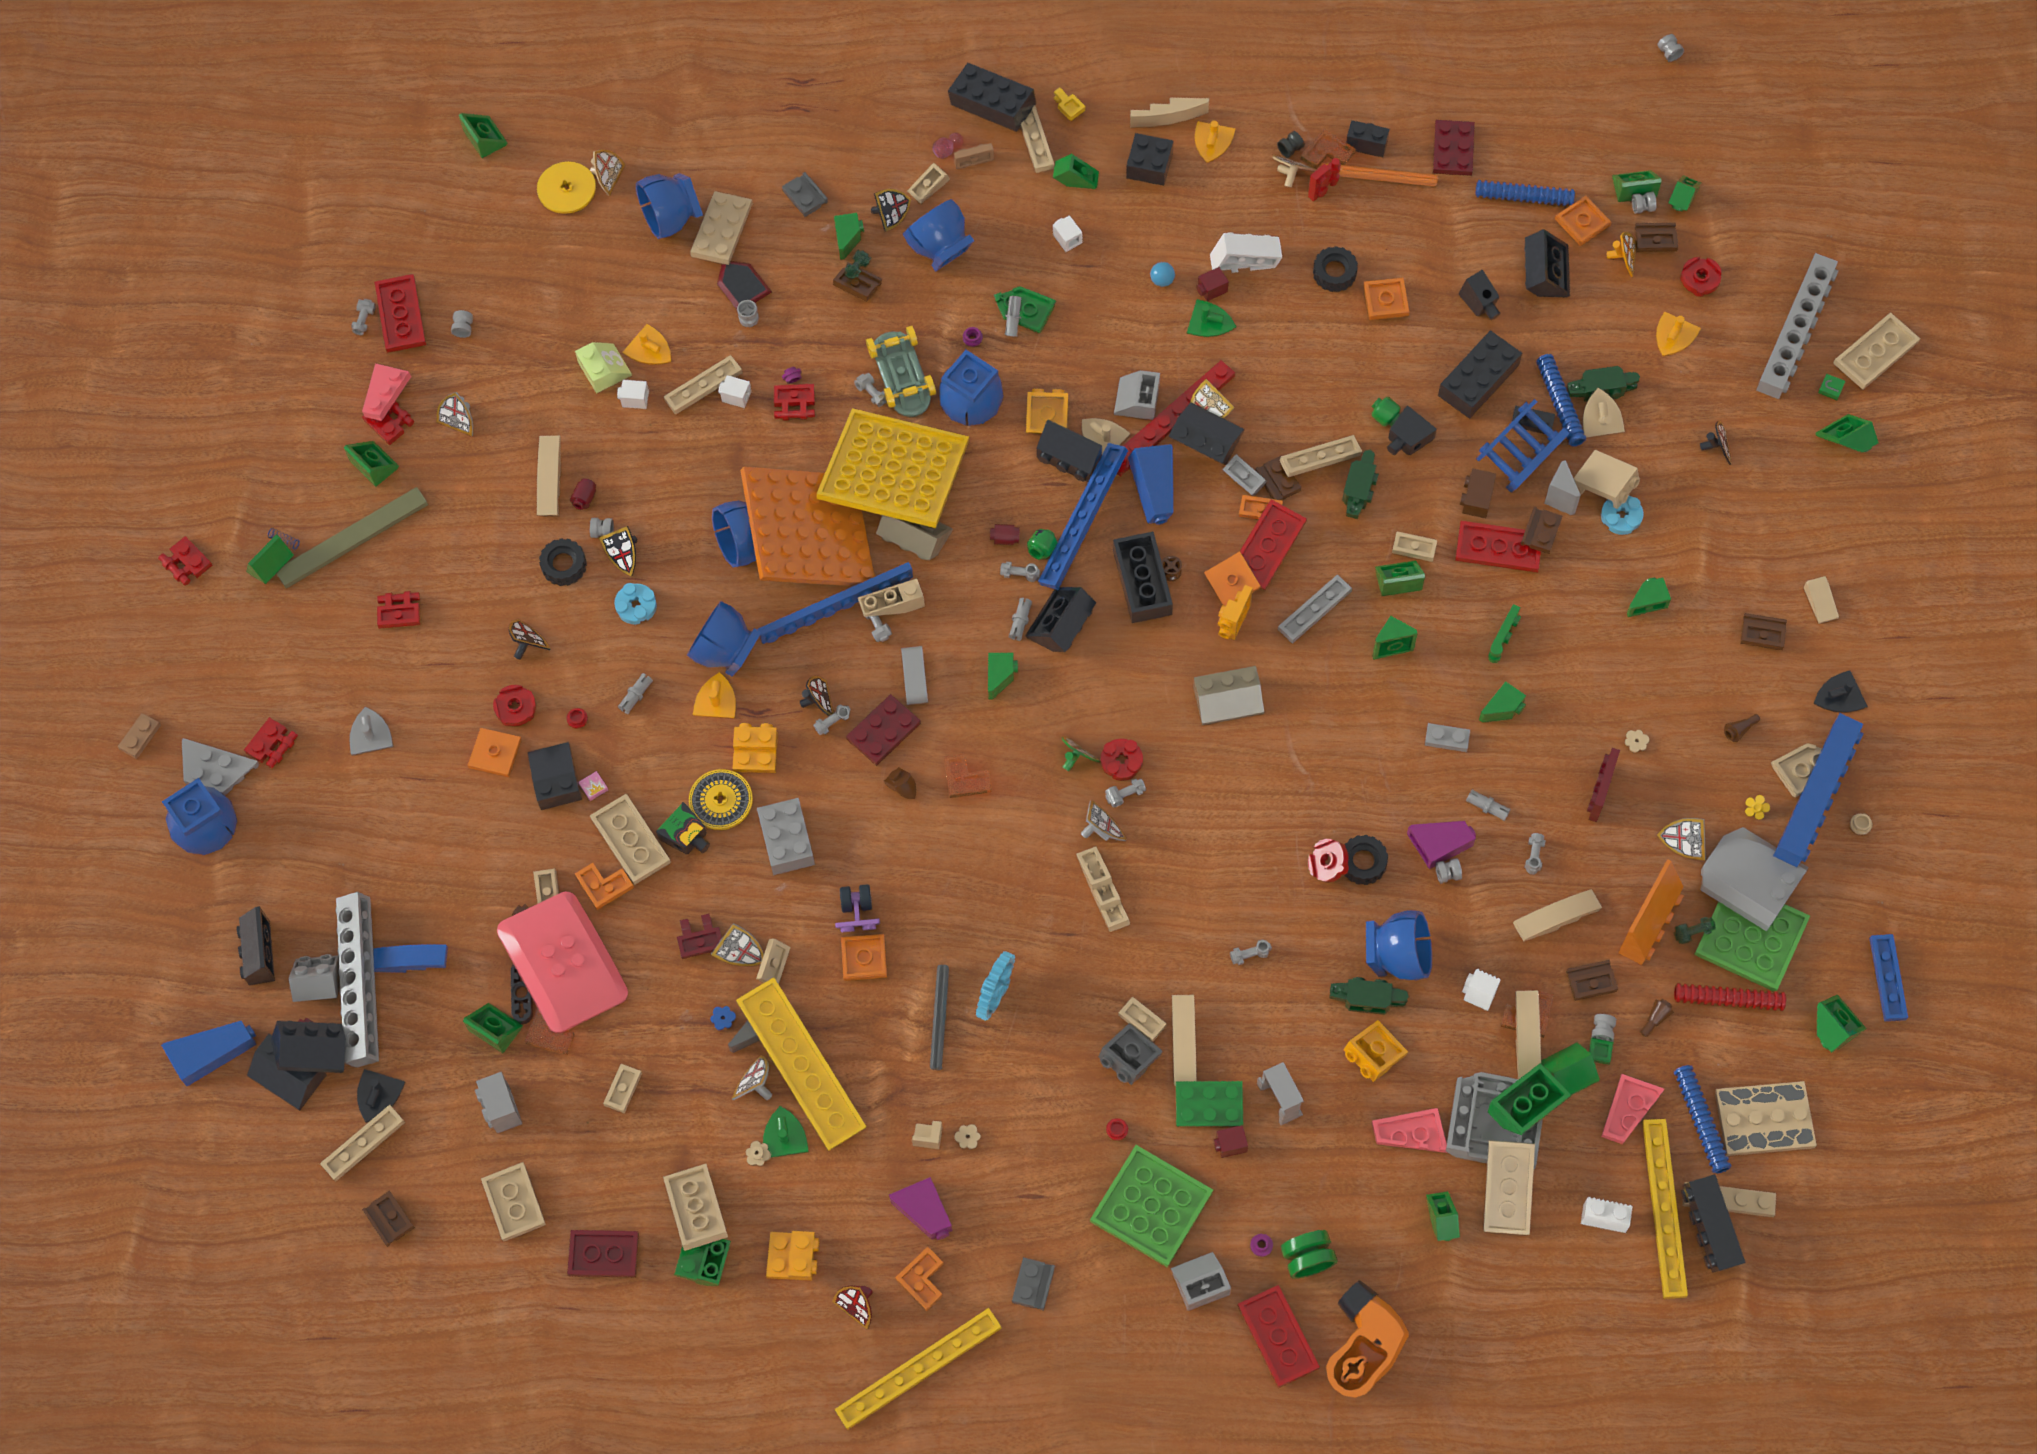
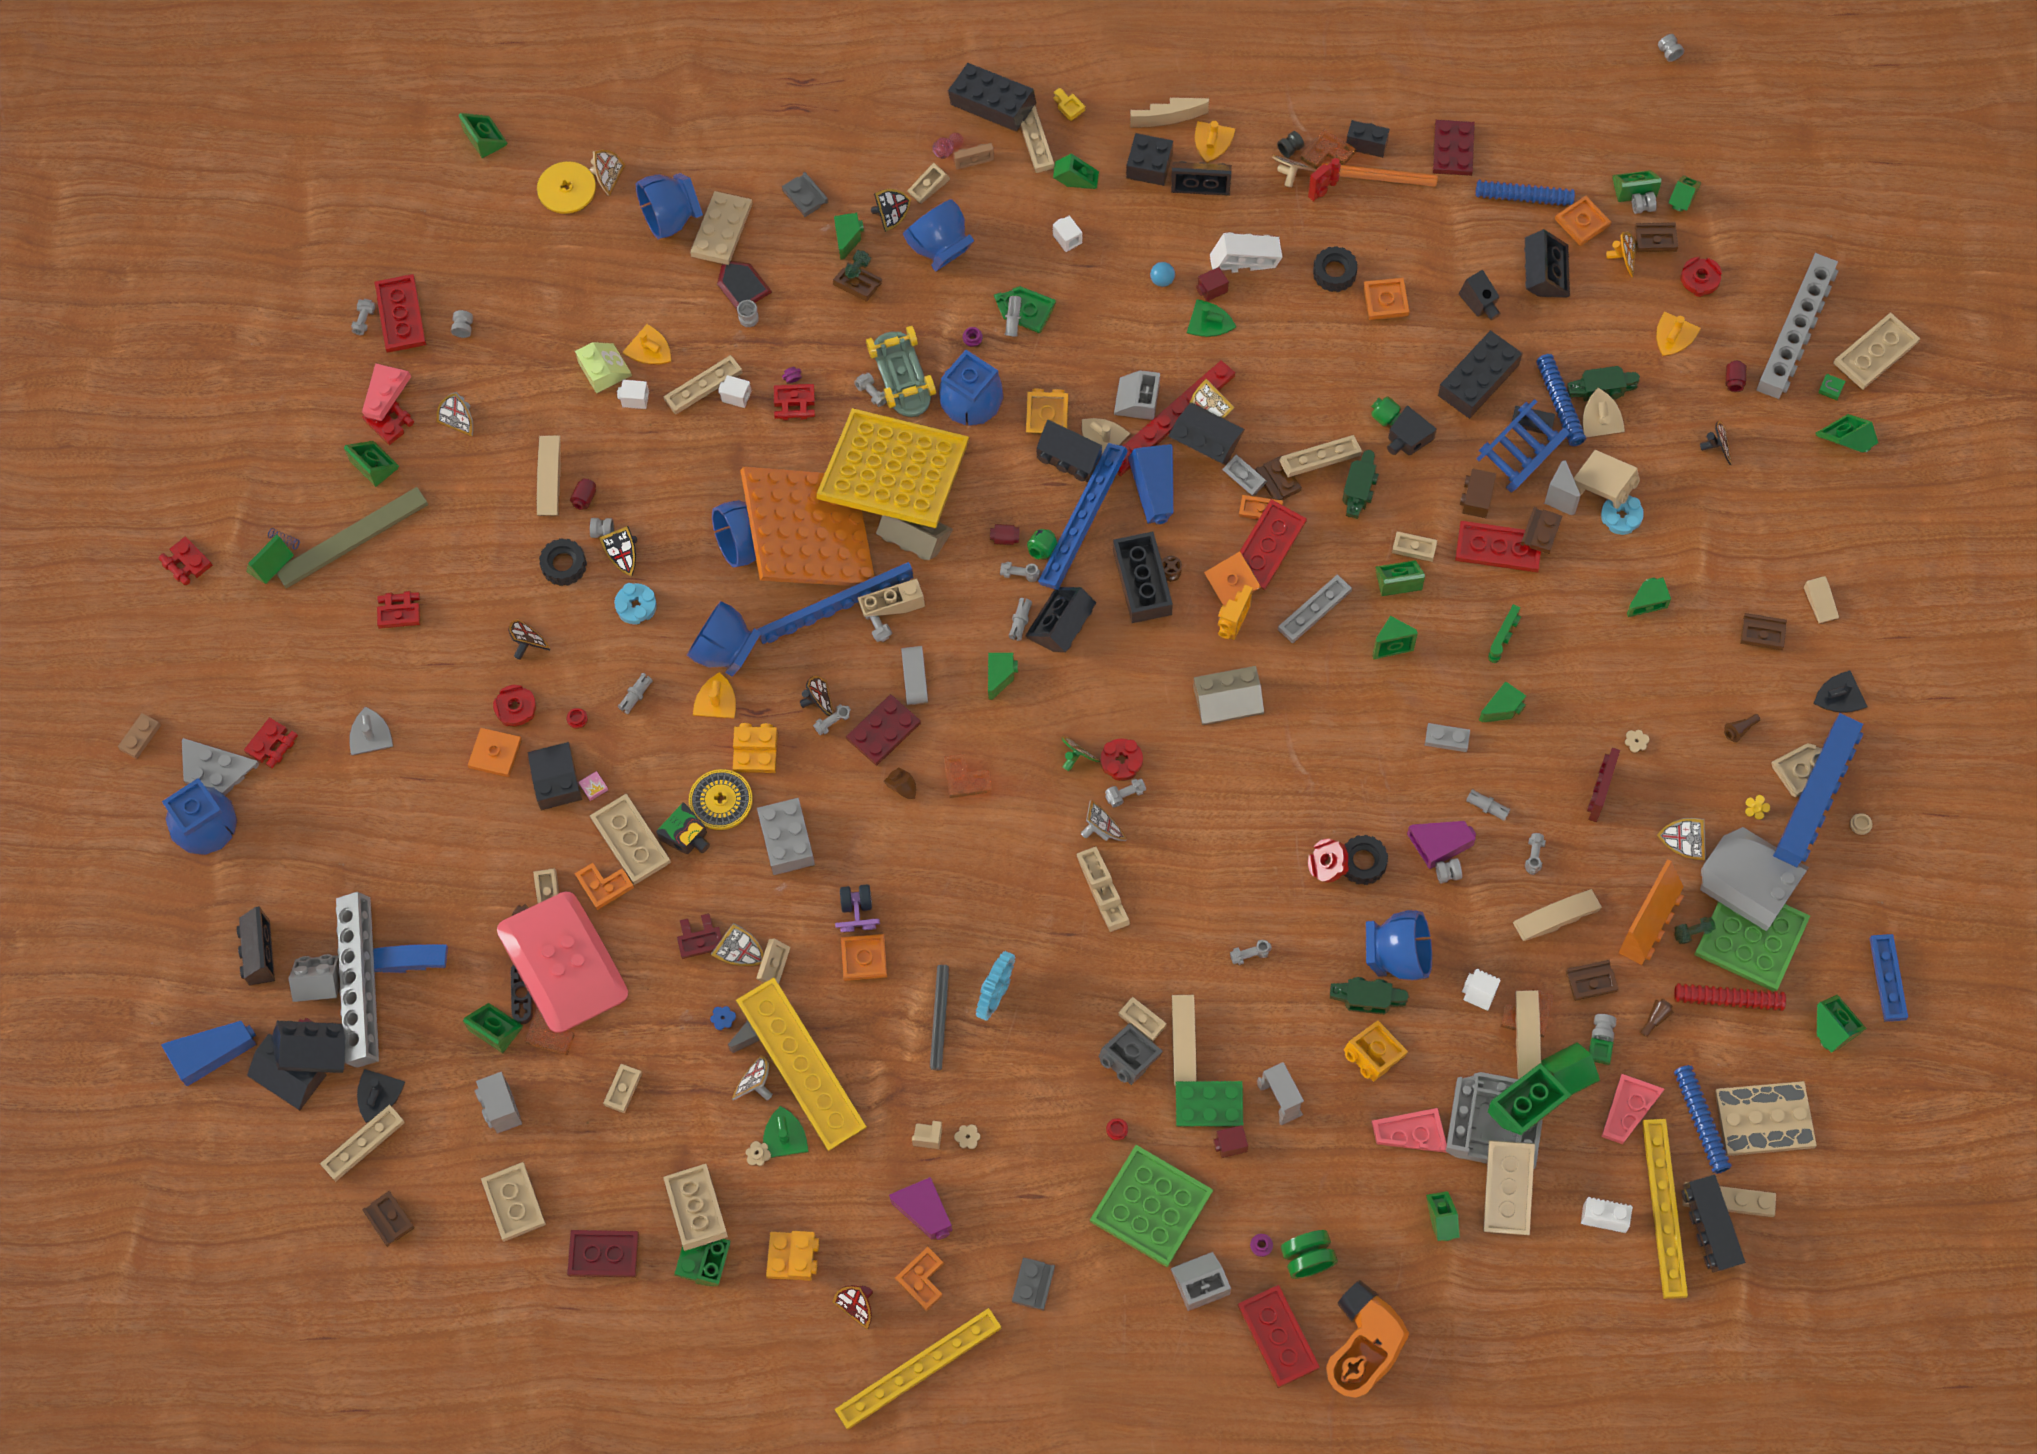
none -> black slope [1171,161,1232,196]
none -> dark red brick [1725,360,1747,392]

